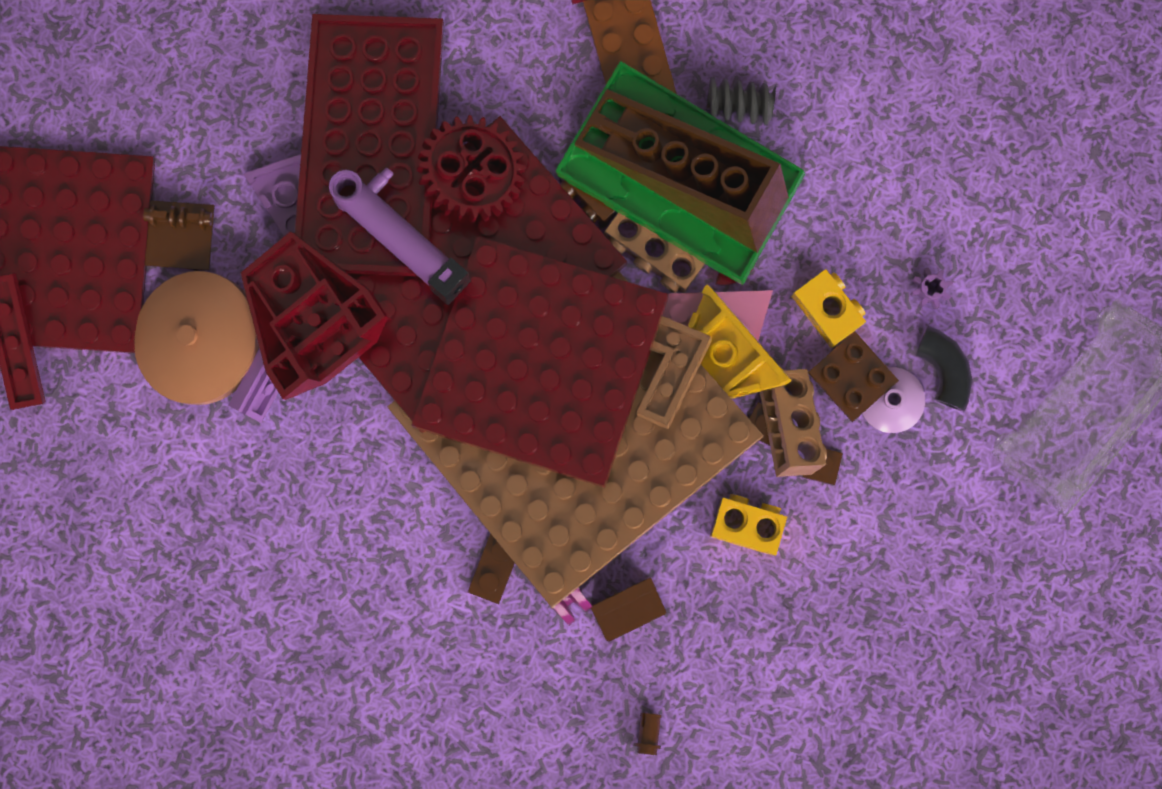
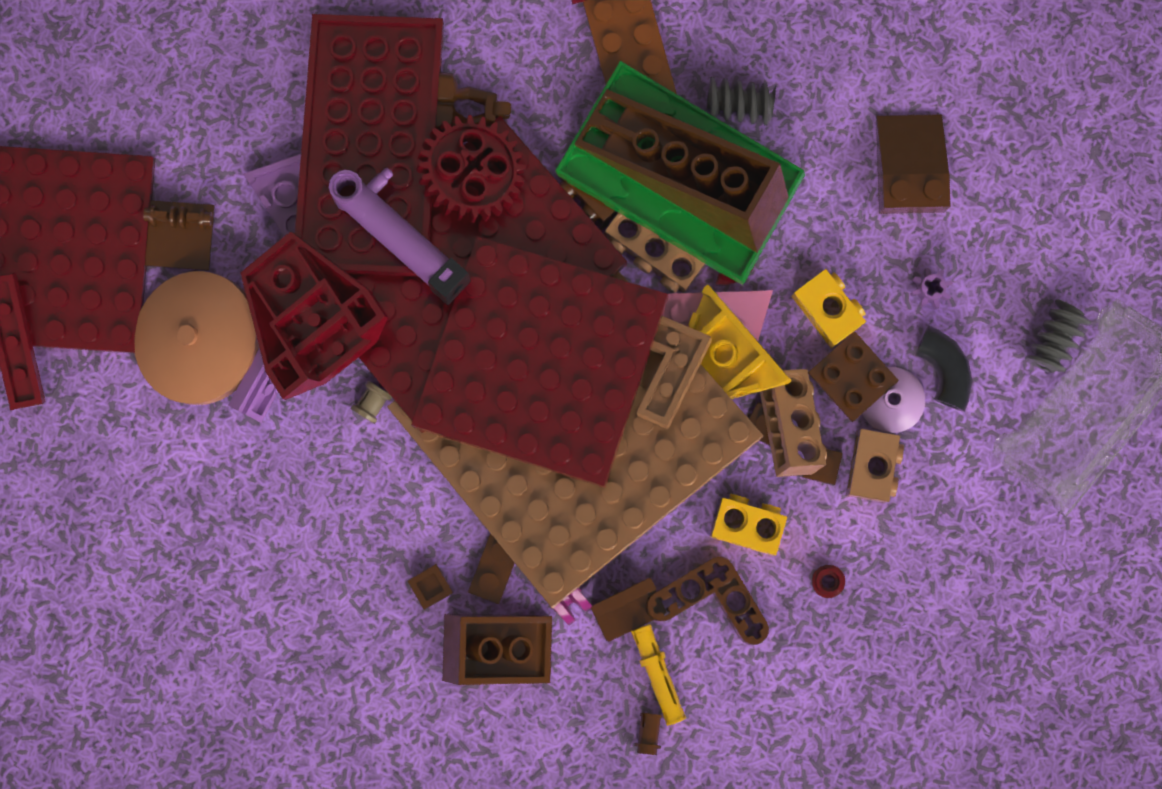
none -> dark tan bush [350,381,392,424]
none -> reddish brown plate [408,564,453,610]
none -> reddish brown piece [436,72,511,131]
none -> reddish brown slope [442,614,552,685]
none -> yellow pin [631,624,686,726]
none -> reddish brown beam [646,557,769,645]
none -> dark red plate [811,565,845,598]
none -> medium nougat brick [846,429,904,503]
none -> reddish brown slope [876,114,951,214]
none -> dark grey piece [1025,299,1091,373]

